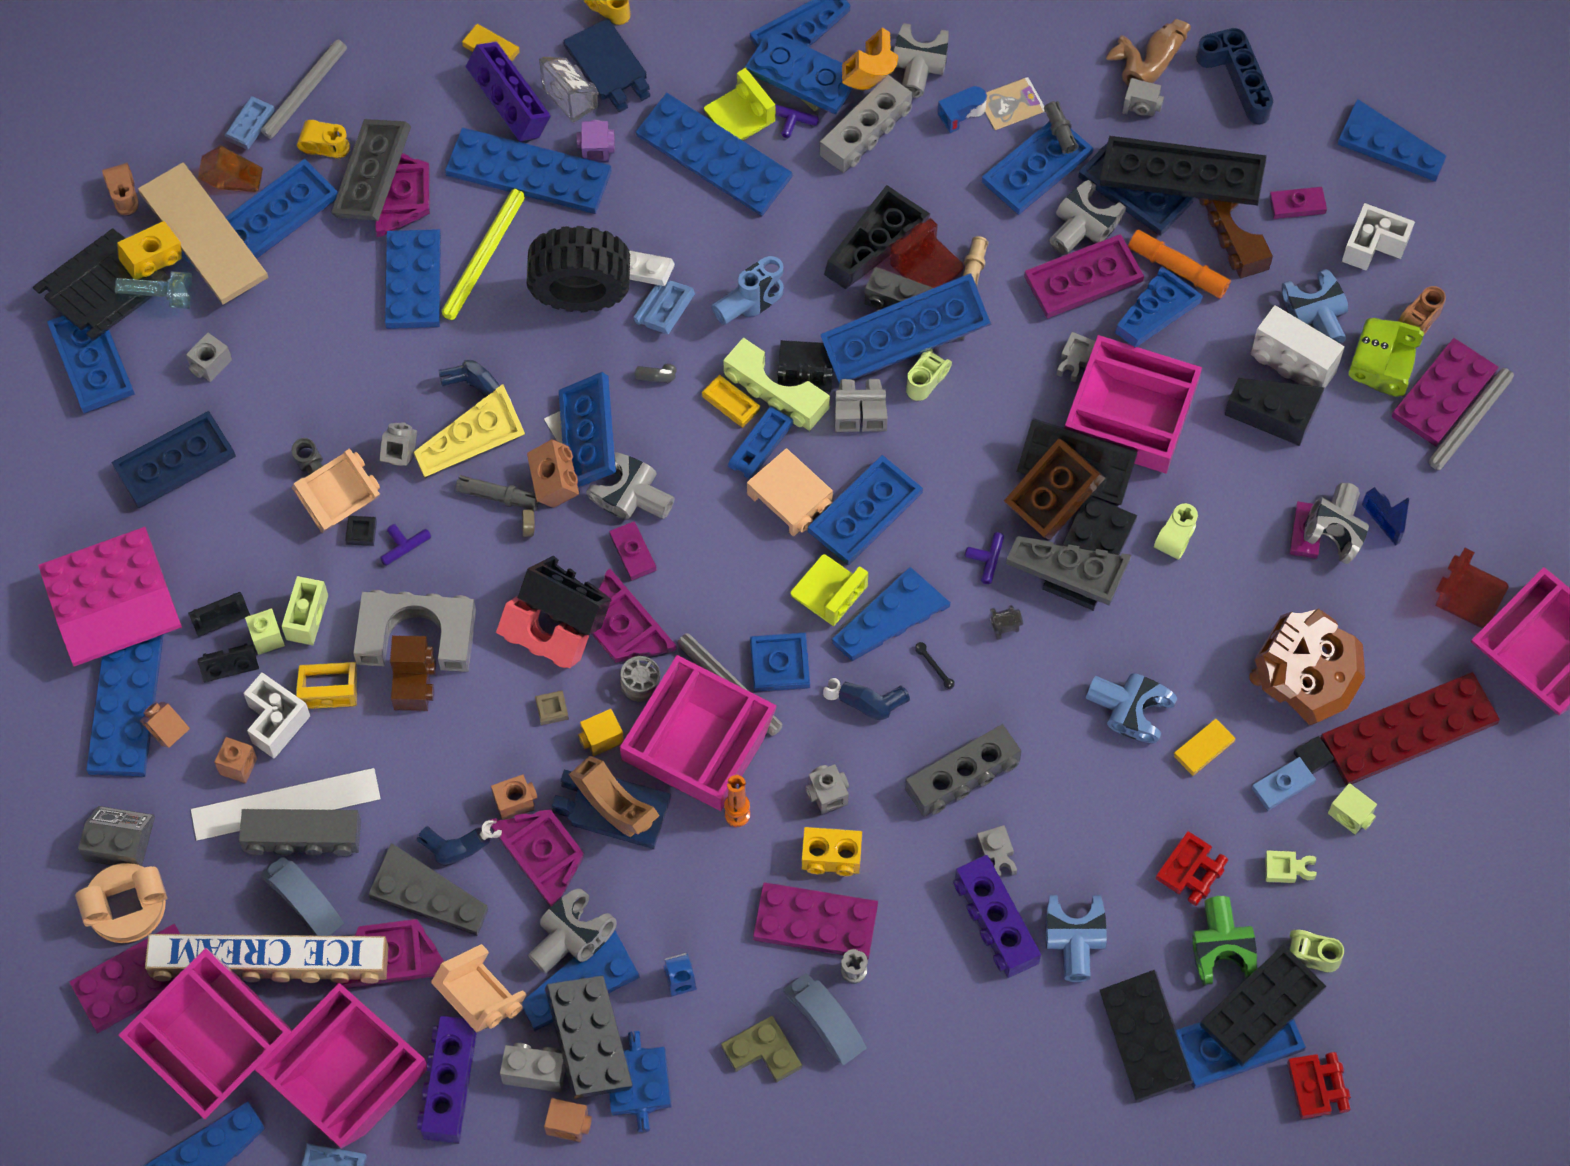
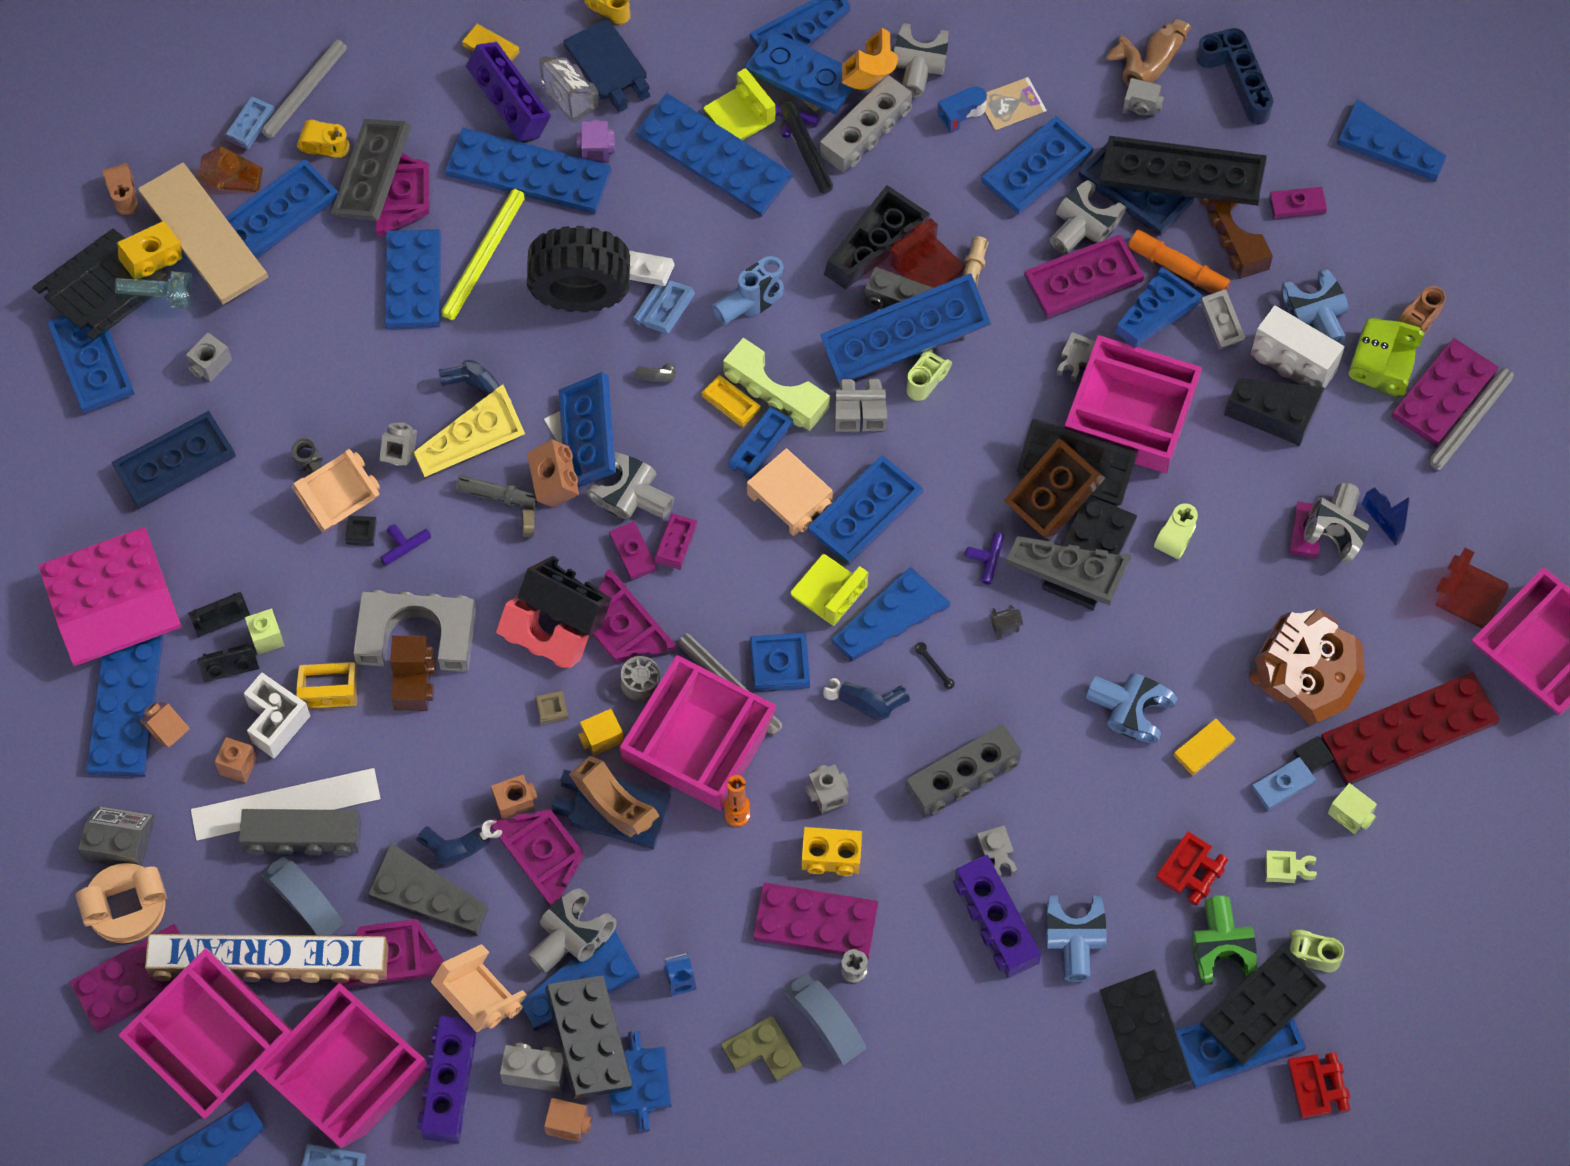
yellowish green brick [282,576,328,645] -> none
black hinge [777,340,833,392] -> none
dark grey pin [1044,101,1078,154] -> none
white brick [1342,203,1415,271] -> none
none -> magenta plate [654,513,697,570]
none -> black axle [781,101,833,194]
none -> light grey plate [1200,289,1246,350]

